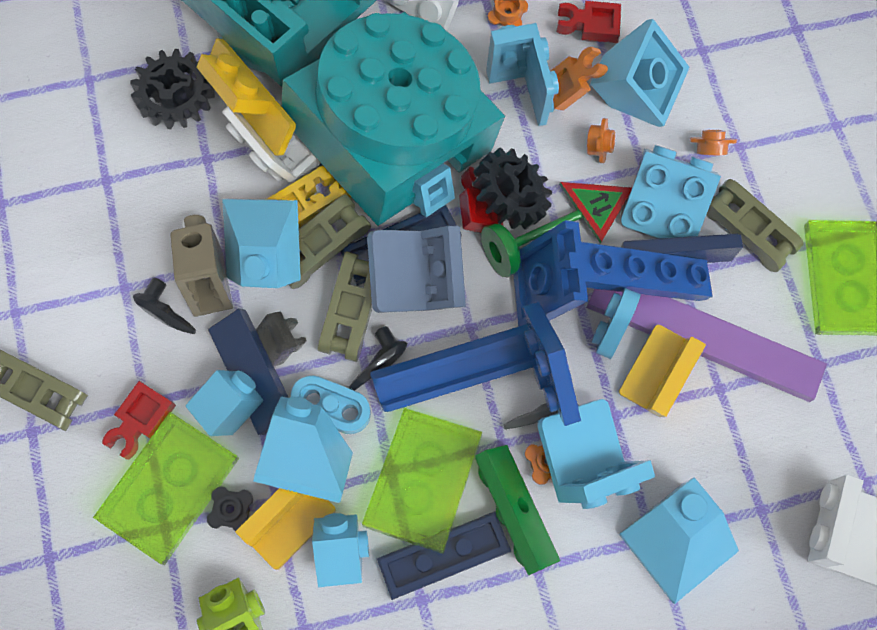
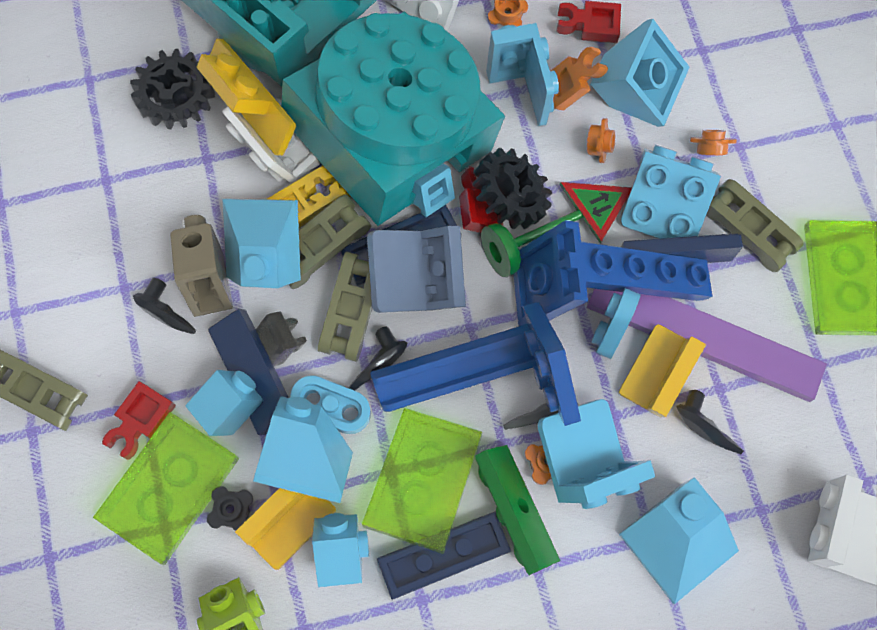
none -> black bar [676,390,744,455]

